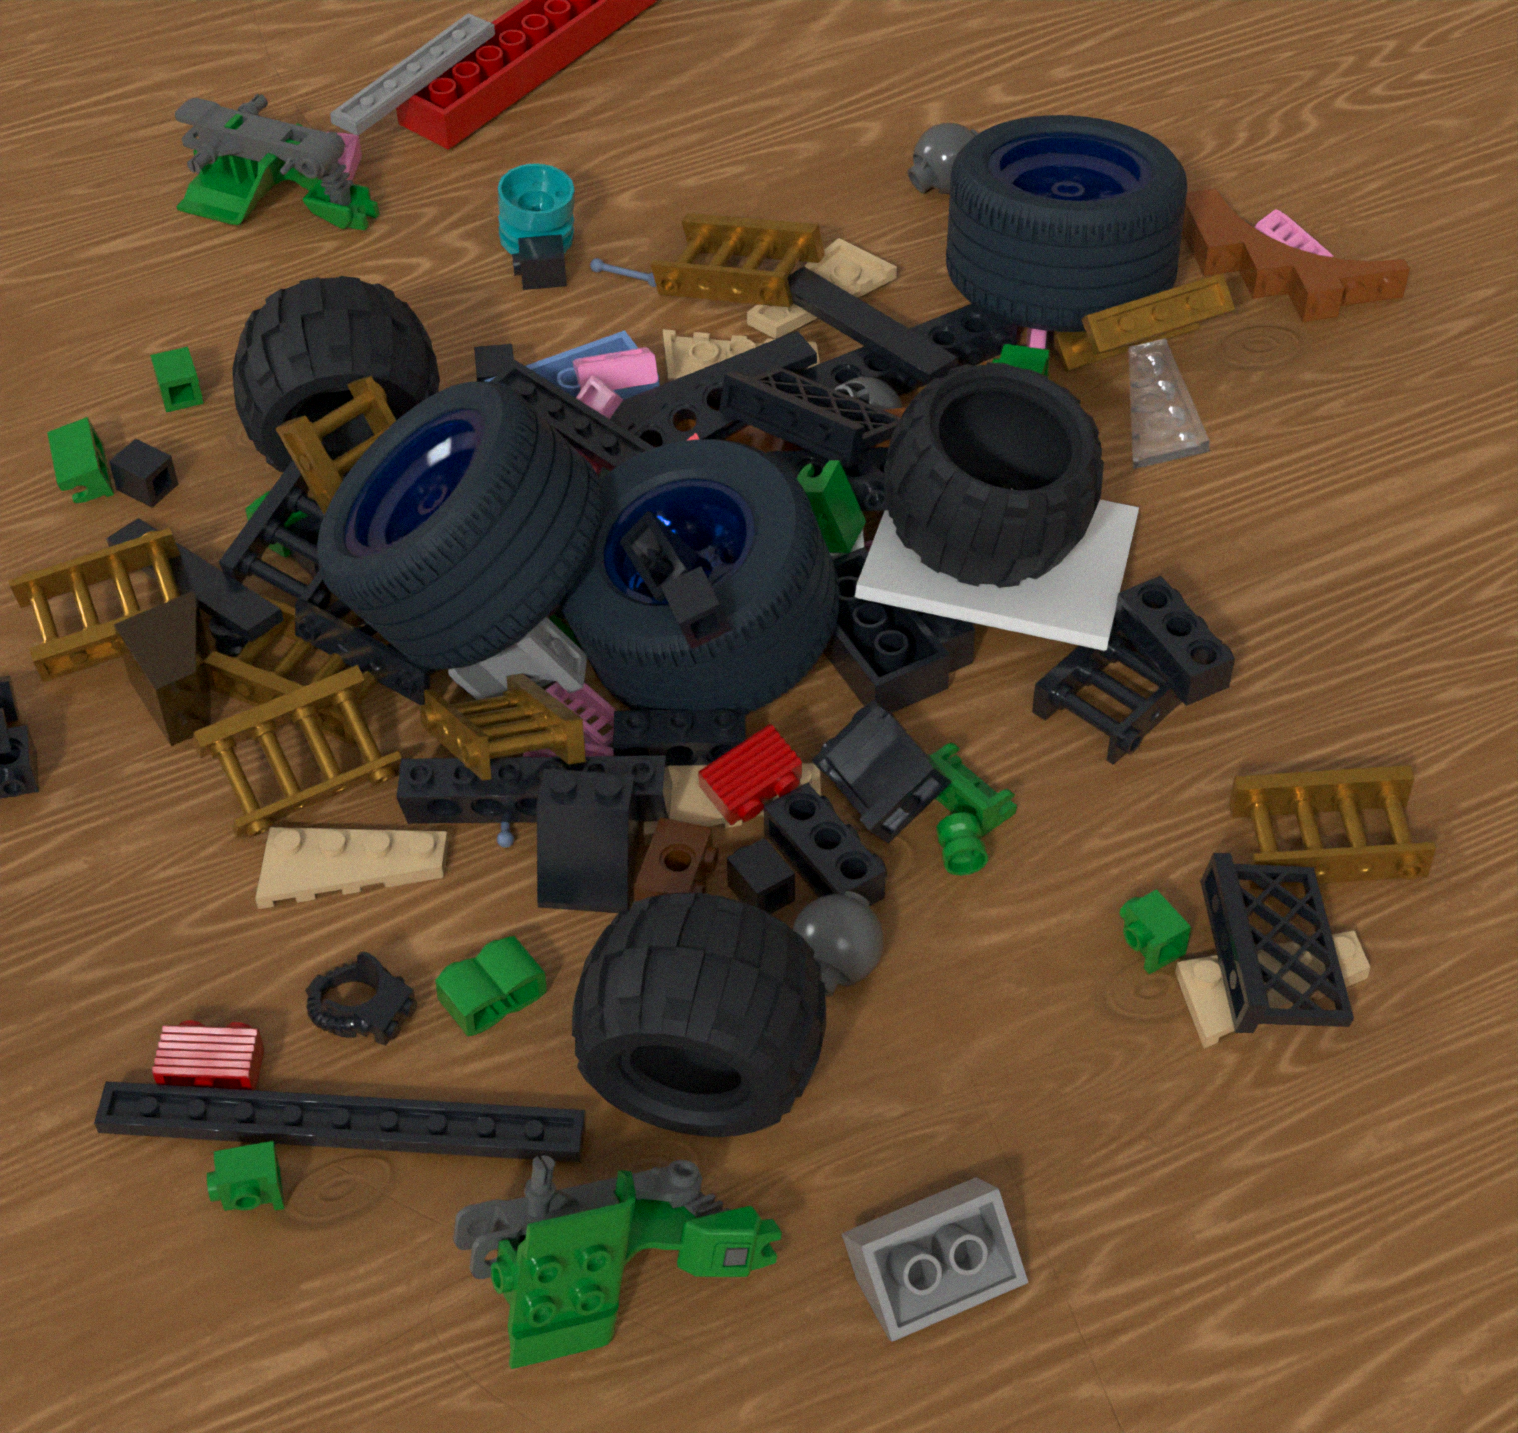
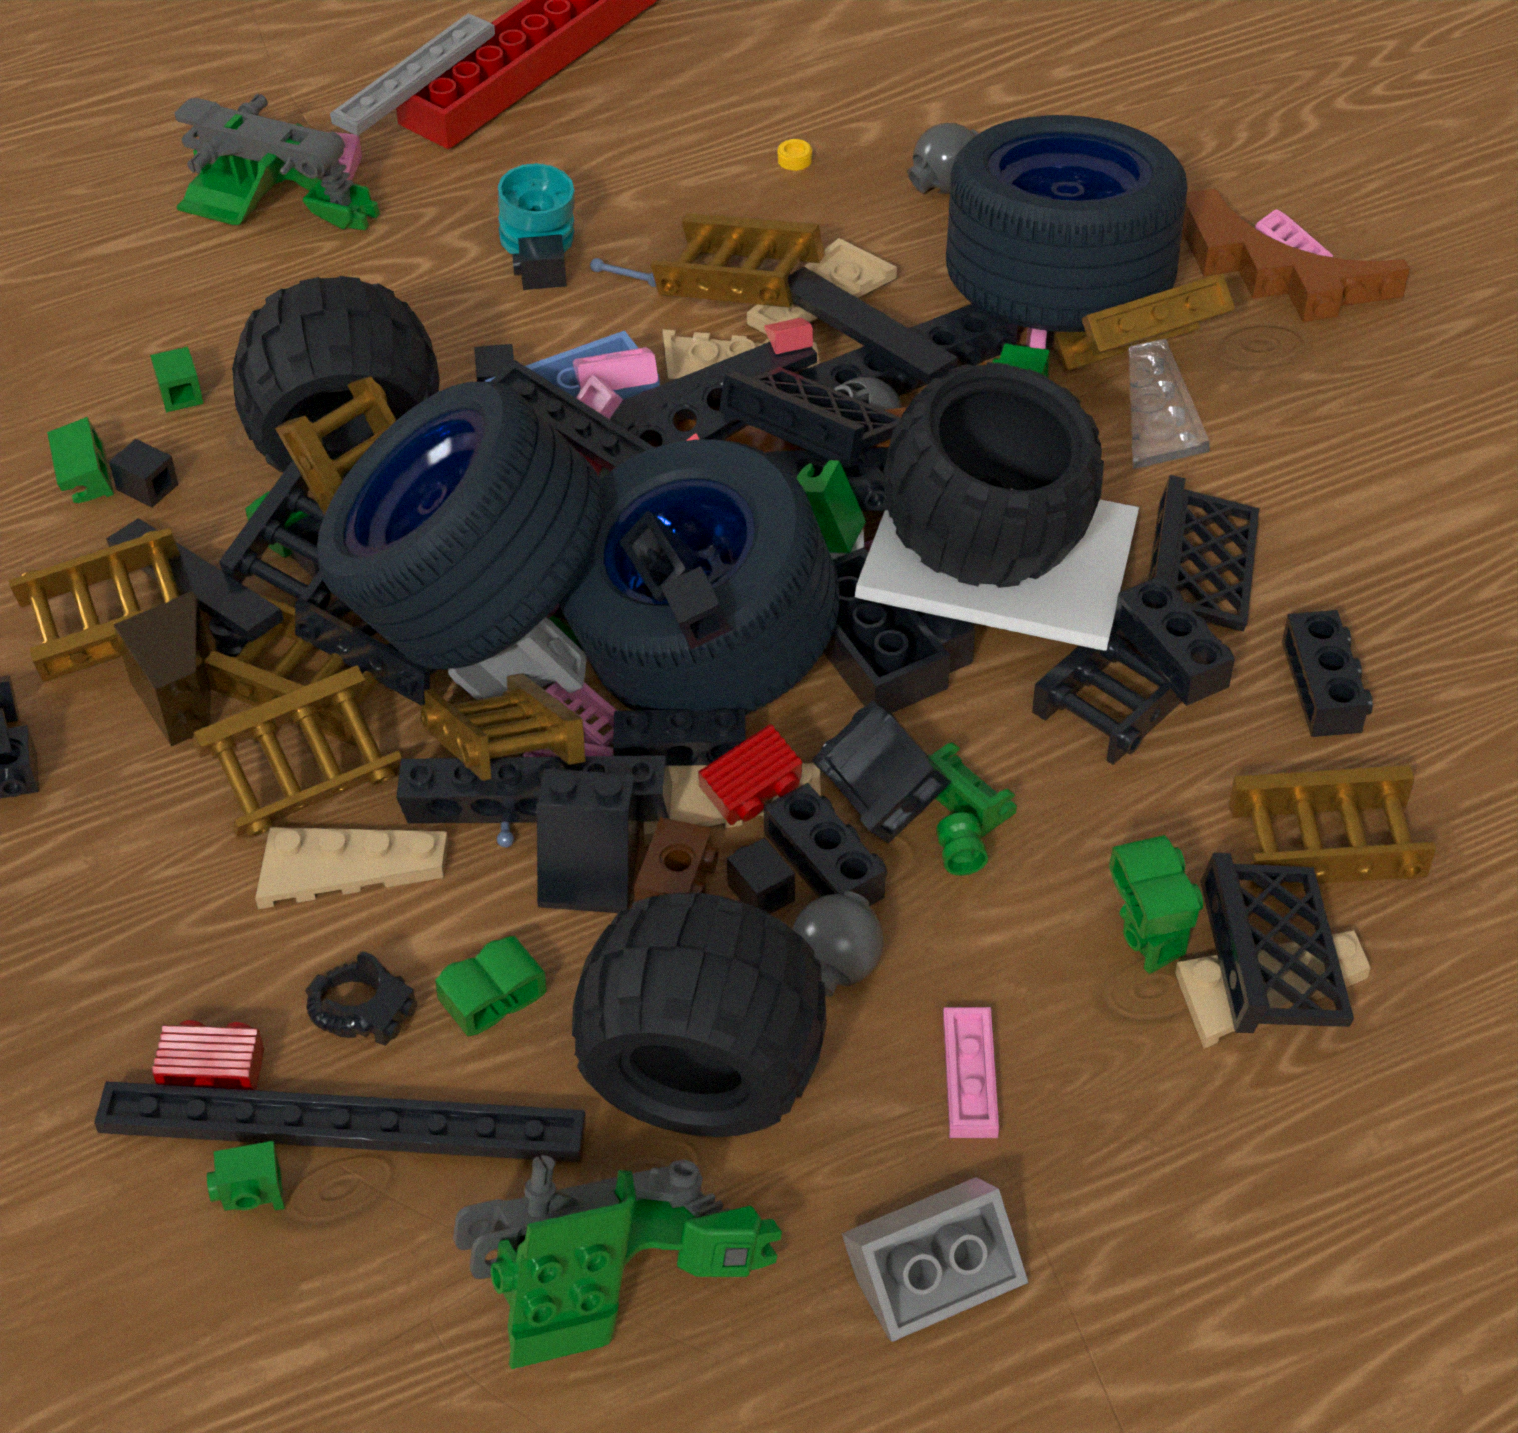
none -> coral slope [764,318,813,354]
none -> yellow tile [777,139,812,171]
none -> bright pink tile [943,1007,999,1138]
none -> green brick [1109,835,1203,939]
none -> black fence [1148,475,1259,632]
none -> black brick [1282,610,1373,737]

